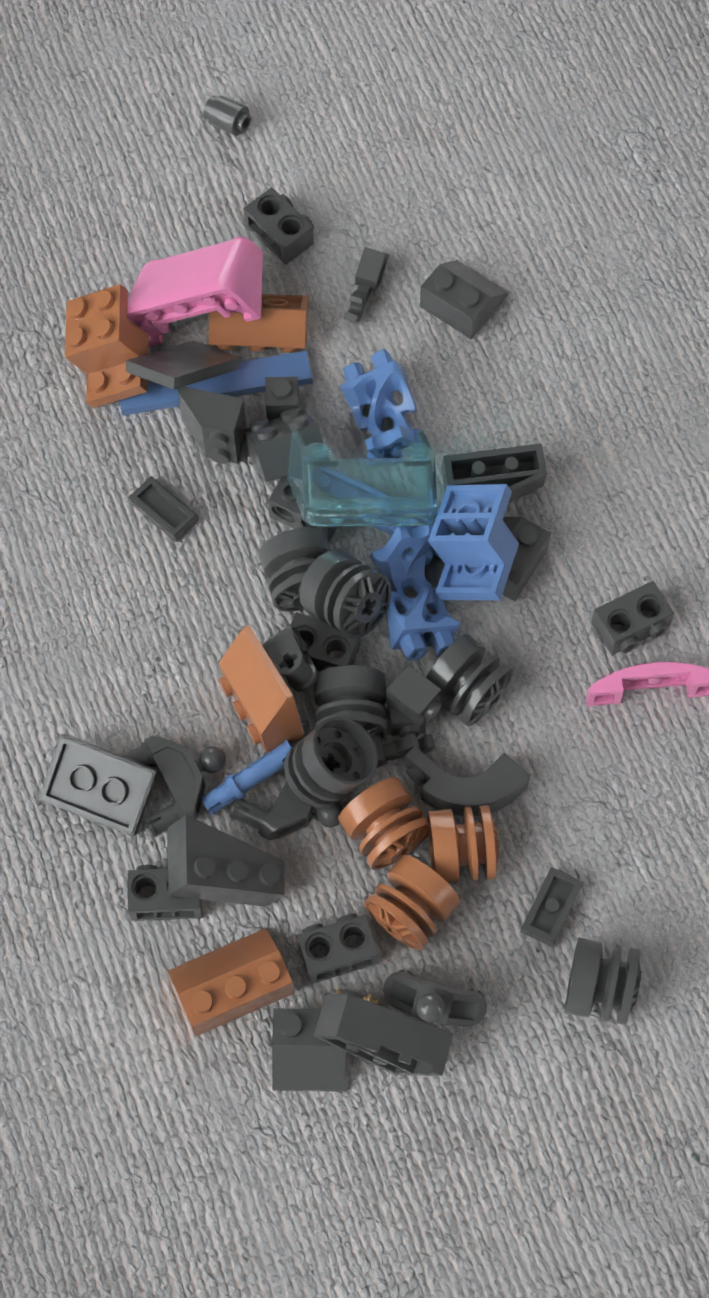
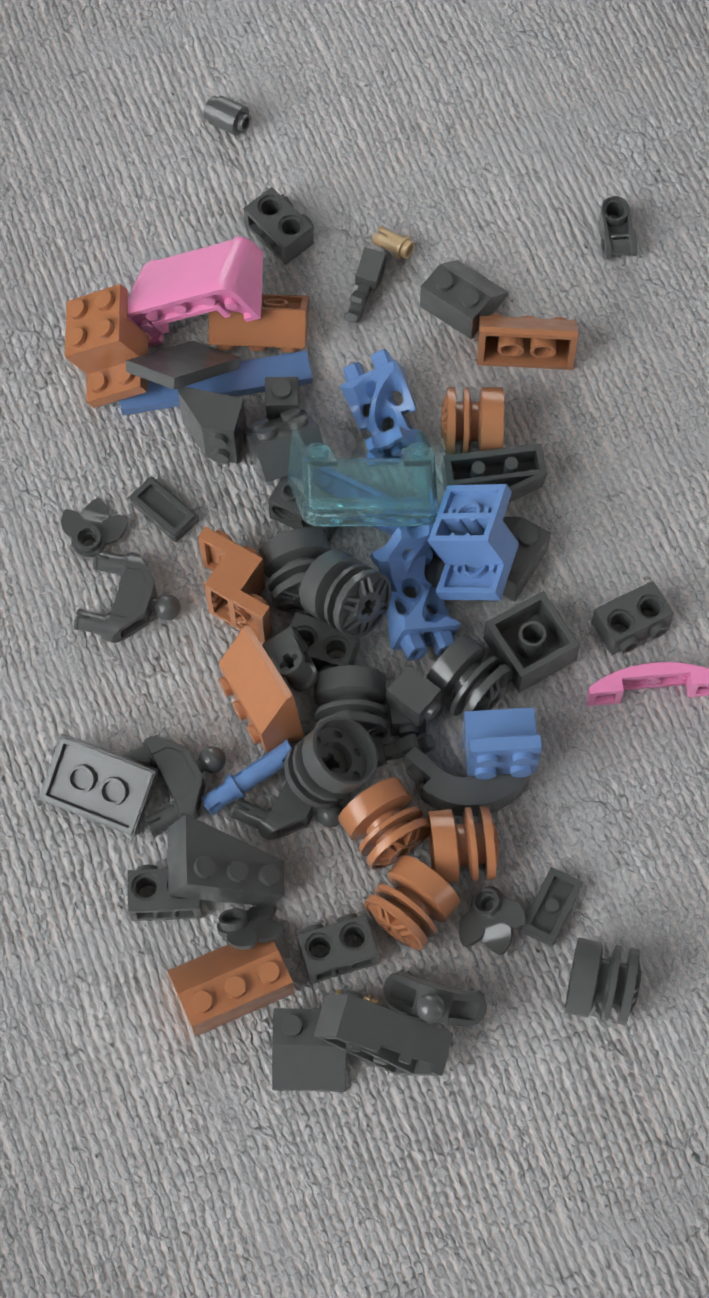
none -> dark grey plate [61,497,128,558]
none -> dark grey connector [74,549,181,643]
none -> nougat bracket [198,526,272,643]
none -> dark grey plate [217,905,285,950]
none -> tan pin [372,226,415,260]
none -> nougat wheel [441,387,504,455]
none -> dark grey plate [459,886,527,955]
none -> medium blue bracket [461,707,542,780]
none -> nougat slope [477,314,578,370]
none -> dark grey brick [483,591,580,692]
none -> dark grey piece [598,196,637,260]

